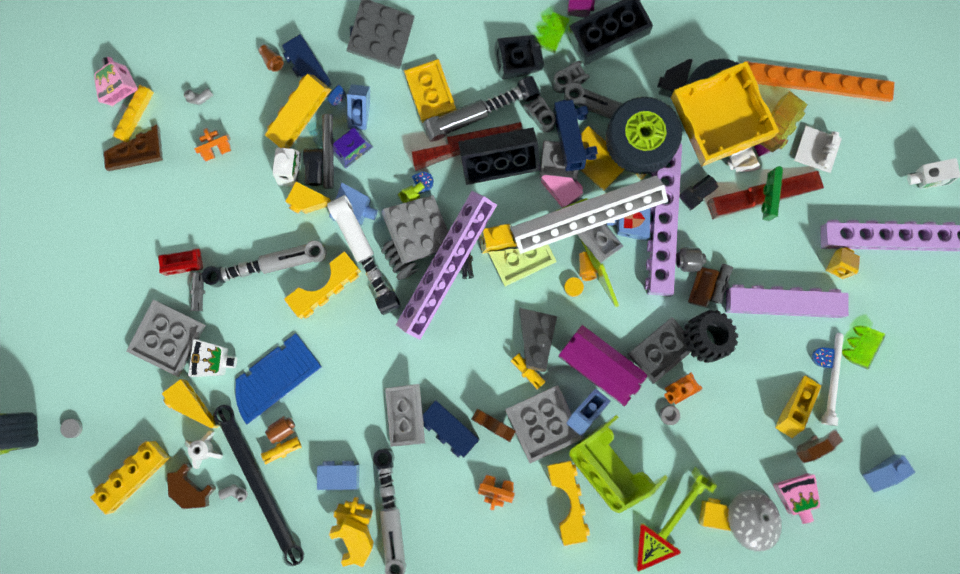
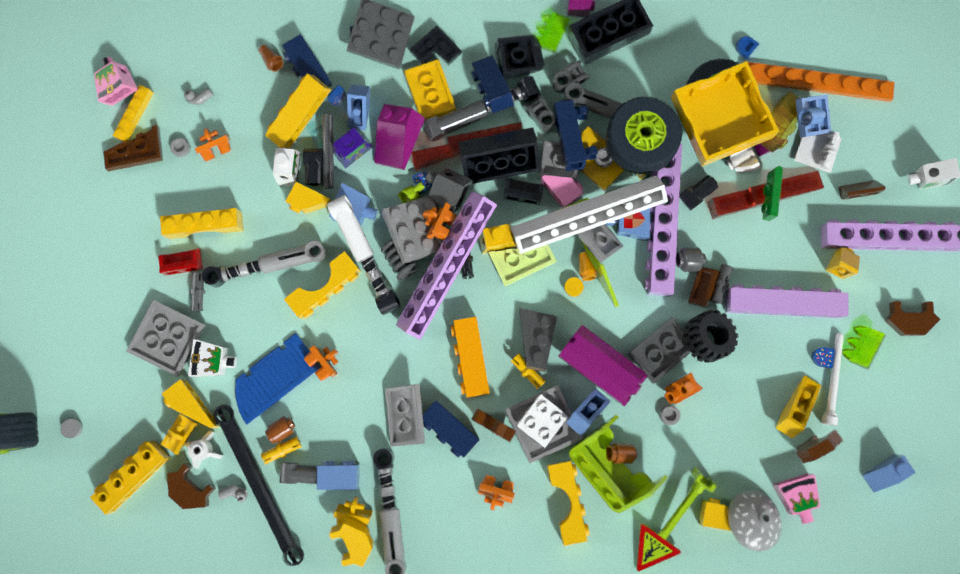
black slope [657,59,693,98] -> none
none -> yellow arch [160,208,243,239]
none -> yellow hips [160,414,197,455]
none -> light grey tile [170,138,191,157]
none -> dark grey piece [279,462,317,484]
none -> orange hips [304,345,338,381]
none -> magenta slope [374,104,425,170]
none -> black plate [410,25,462,66]
none -> orange hips [423,203,457,240]
none -> dark grey torso [425,168,473,213]
none -> light orange brick [451,317,490,398]
none -> dark blue brick [471,55,514,113]
none -> black hinge [503,178,544,205]
none -> white hinge [517,394,568,447]
none -> light grey tile [594,148,613,168]
none -> dark orange brick [606,443,637,464]
none -> blue tile [736,36,759,60]
none -> medium blue plate [796,94,831,138]
none -> reddish brown slope [839,180,886,200]
none -> reddish brown piece [884,301,940,336]

